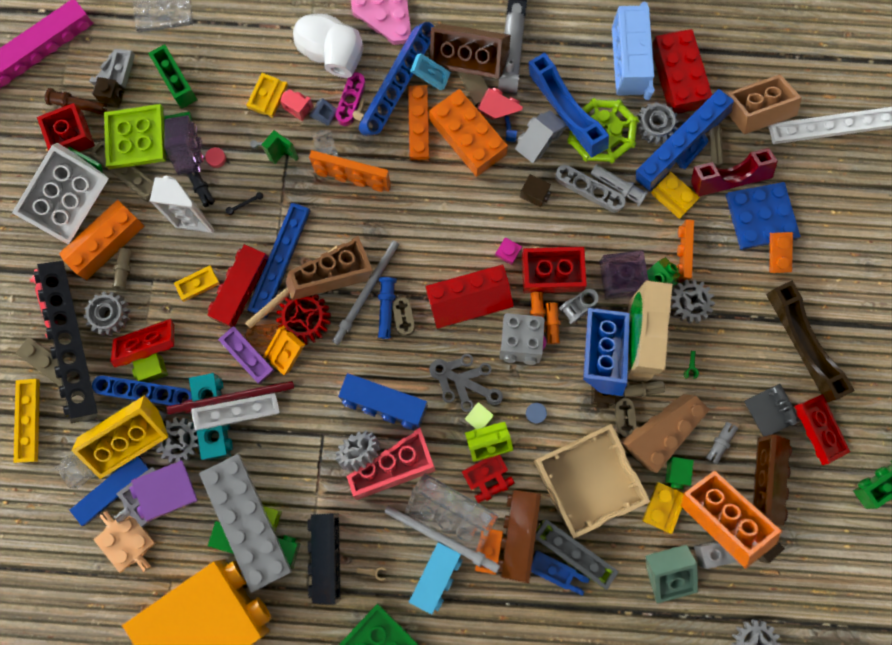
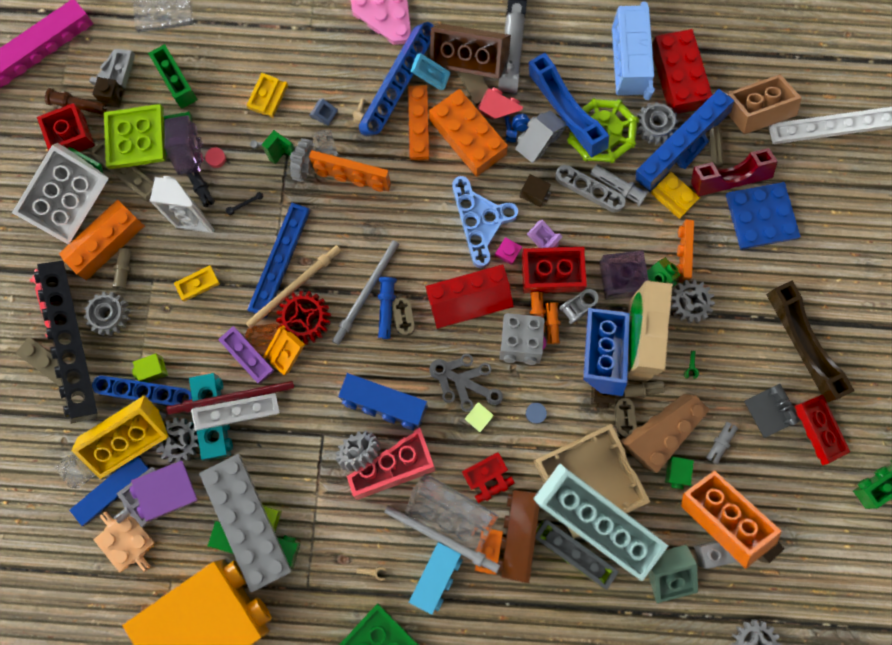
yellow plate [13,379,40,463] -> none
red plate [111,319,174,368] -> none
red brick [207,244,269,328] -> none
coral brick [280,89,313,121] -> none
medium nougat wedge [286,236,373,301] -> none
white piece [293,14,363,78] -> none
black slope [307,513,341,605] -> none
dark pink beam [336,72,366,126] -> none
lime brick [465,422,513,462] -> none
blue hinge [531,550,590,596] -> none
yellow plate [642,482,683,534] -> none
reddish brown slope [753,434,792,526] -> none
orange plate [769,232,793,273] -> none
none -> light grey gear [289,138,315,182]
none -> light blue beam [452,176,518,268]
none -> blue plate [512,114,530,132]
none -> lavender bracket [527,220,563,248]
none -> light aqua brick [534,464,668,581]

